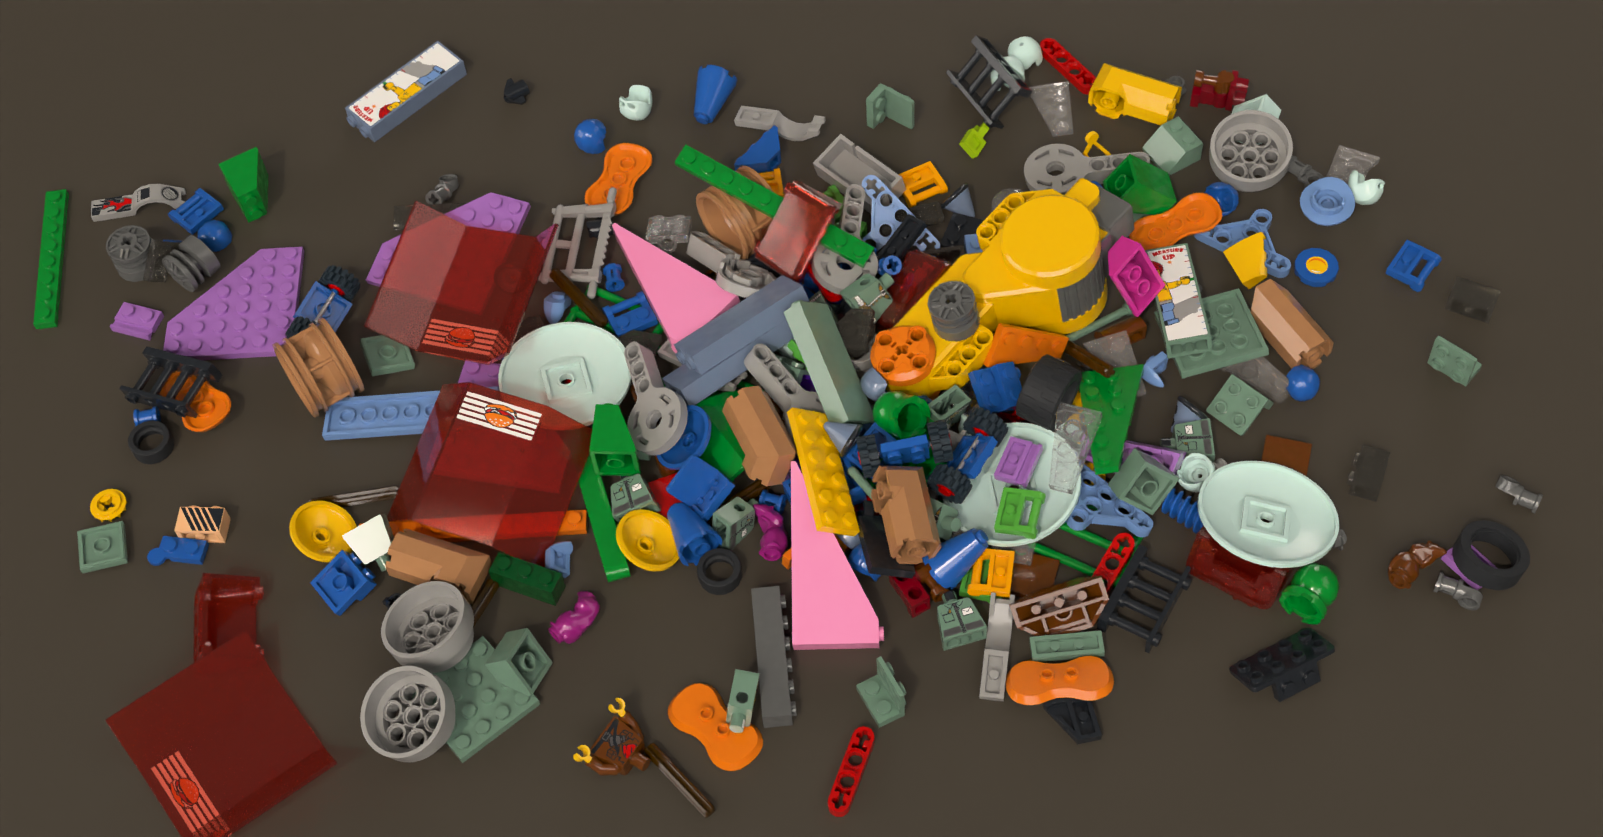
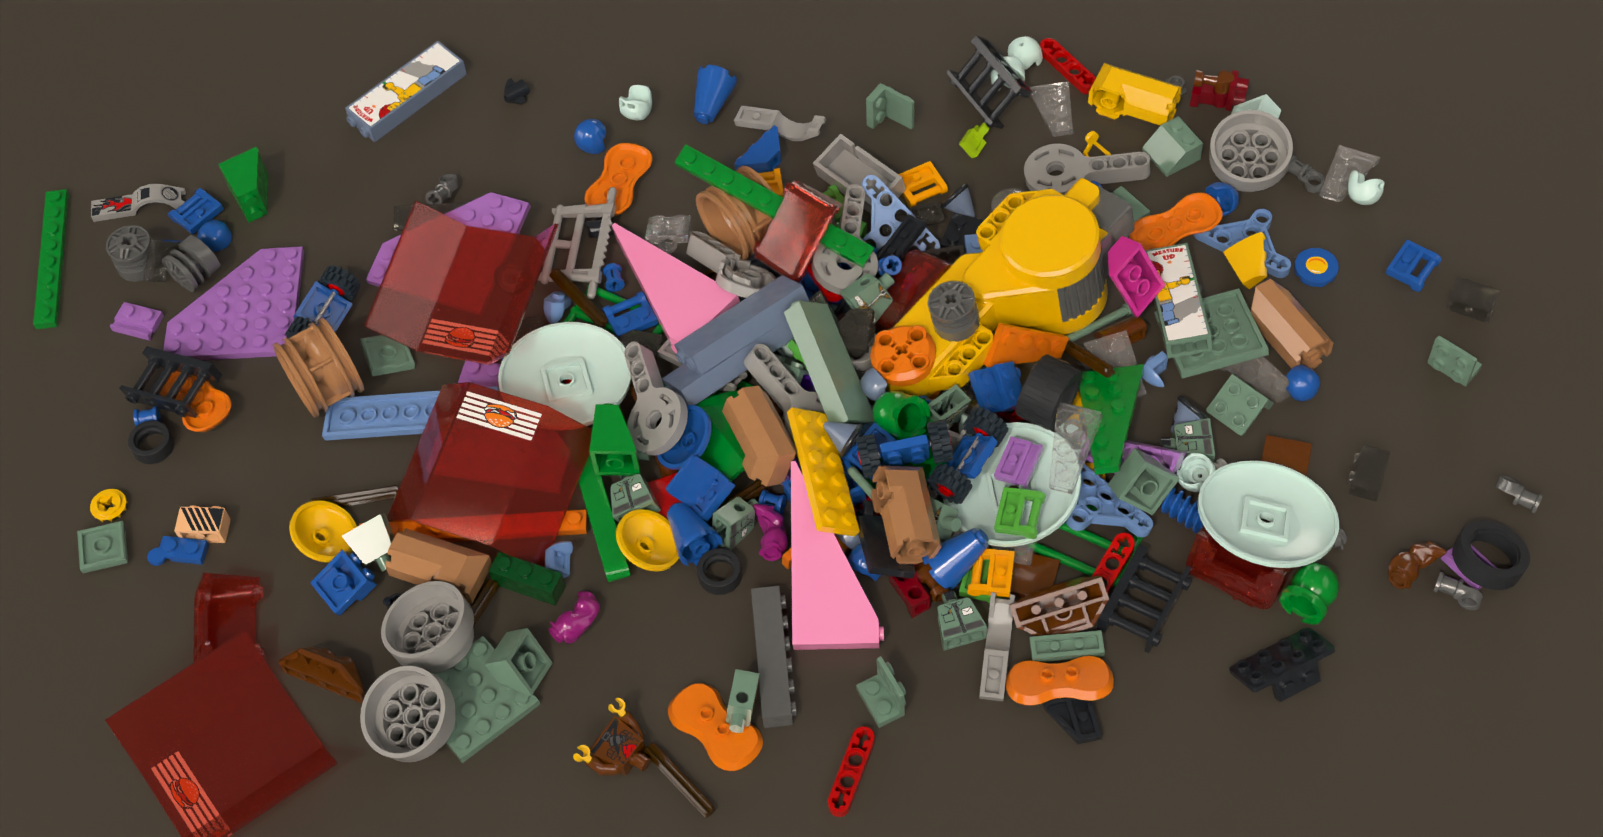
green slope [1103,154,1177,215] -> none
medium blue hat [1300,177,1355,226] -> none
none -> reddish brown wedge [278,647,366,704]

